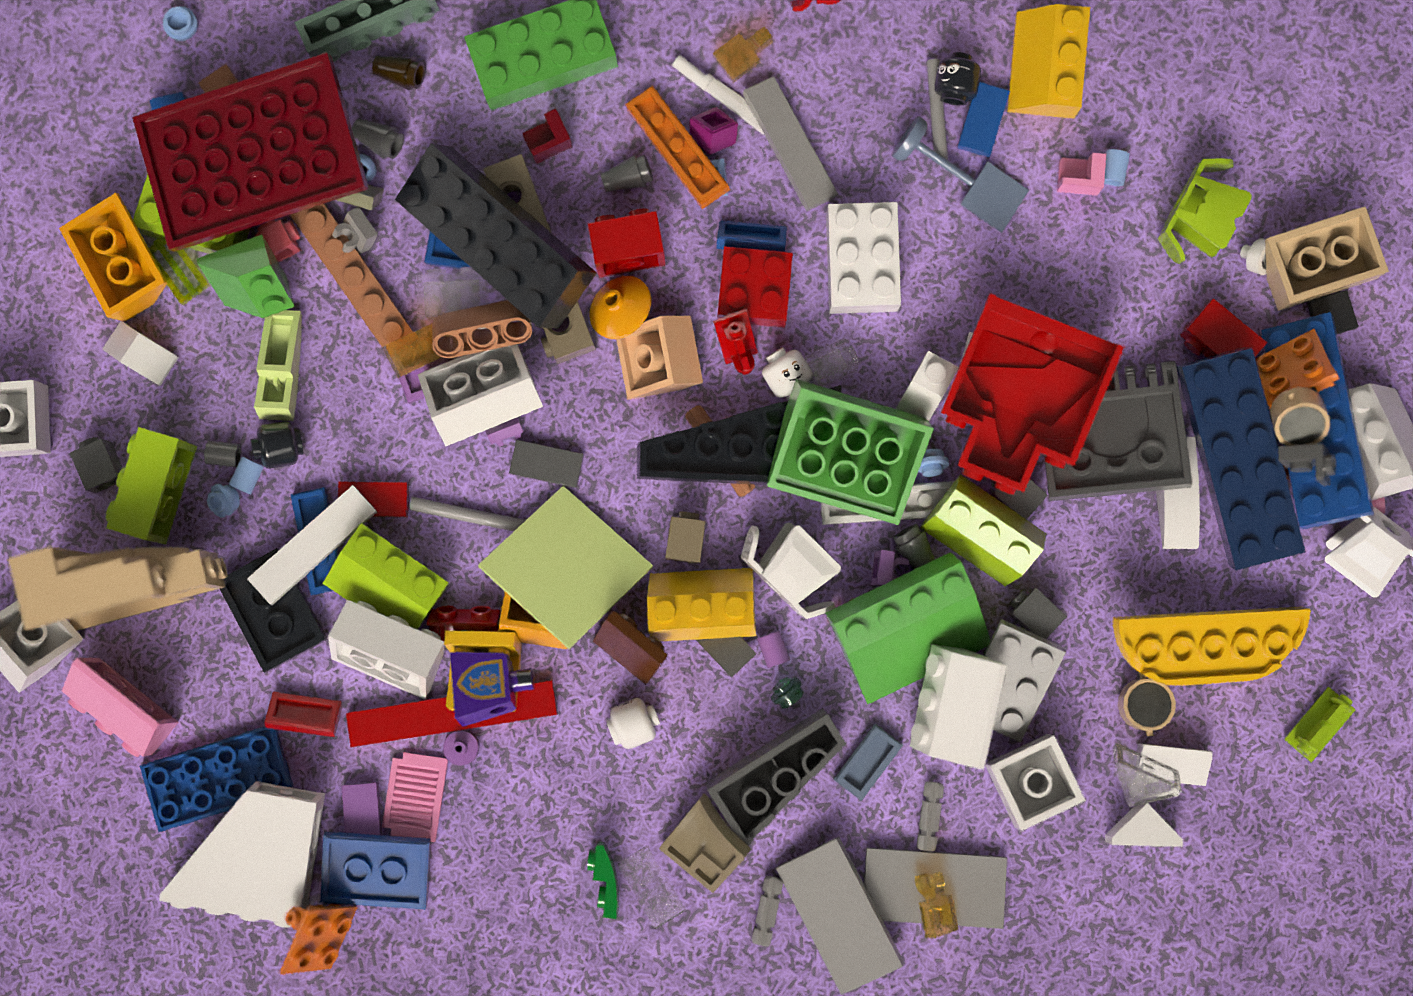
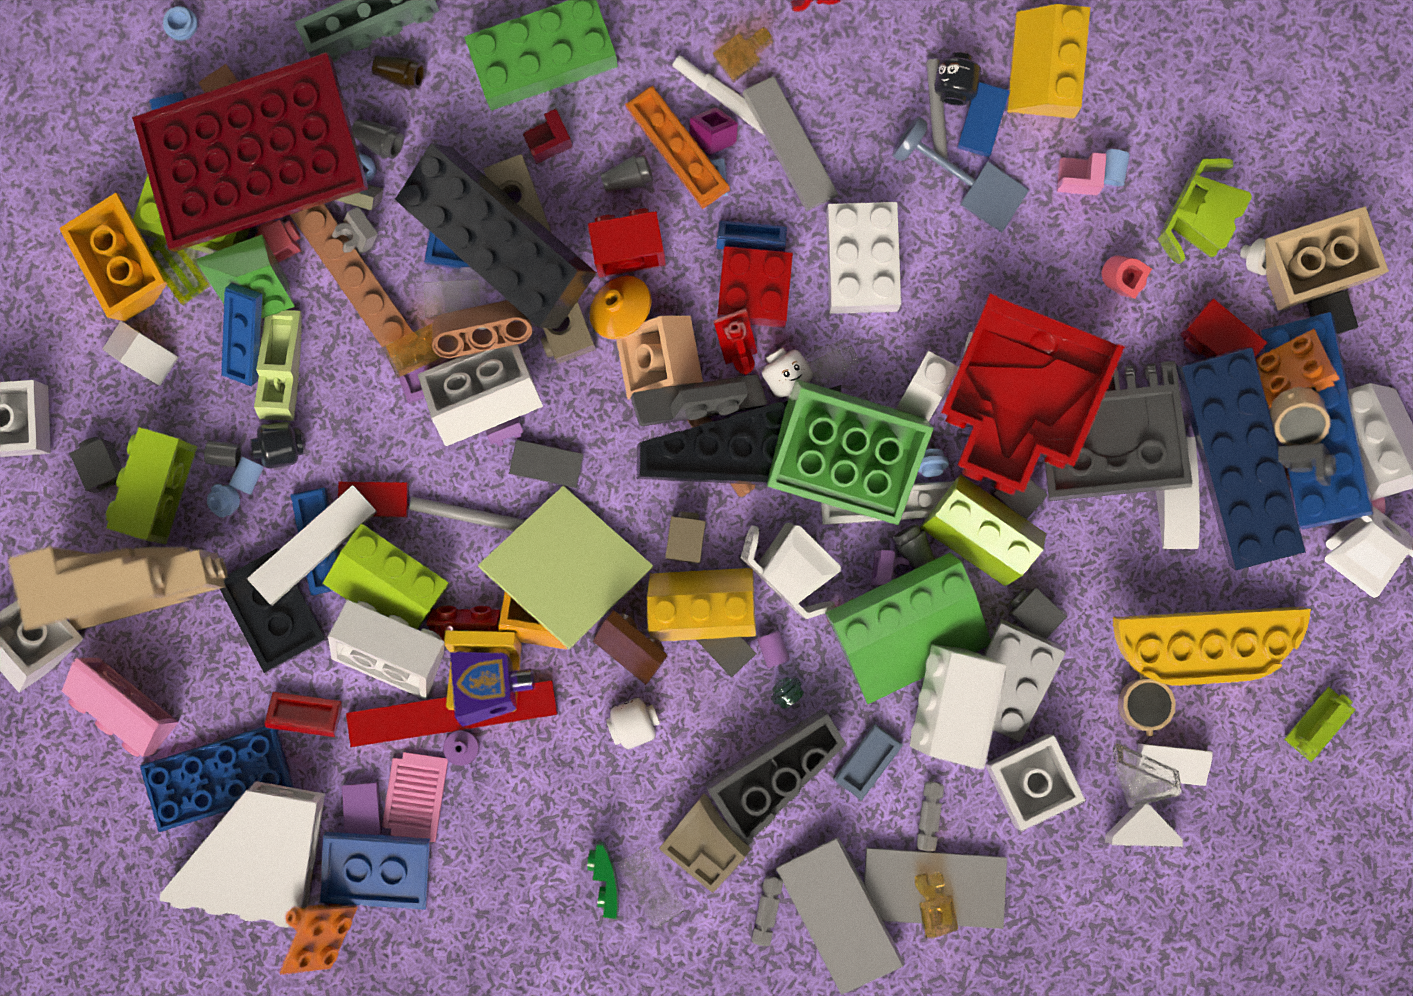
none -> blue tile [221,283,262,387]
none -> dark grey bracket [631,374,767,427]
none -> coral plate [1102,255,1152,299]

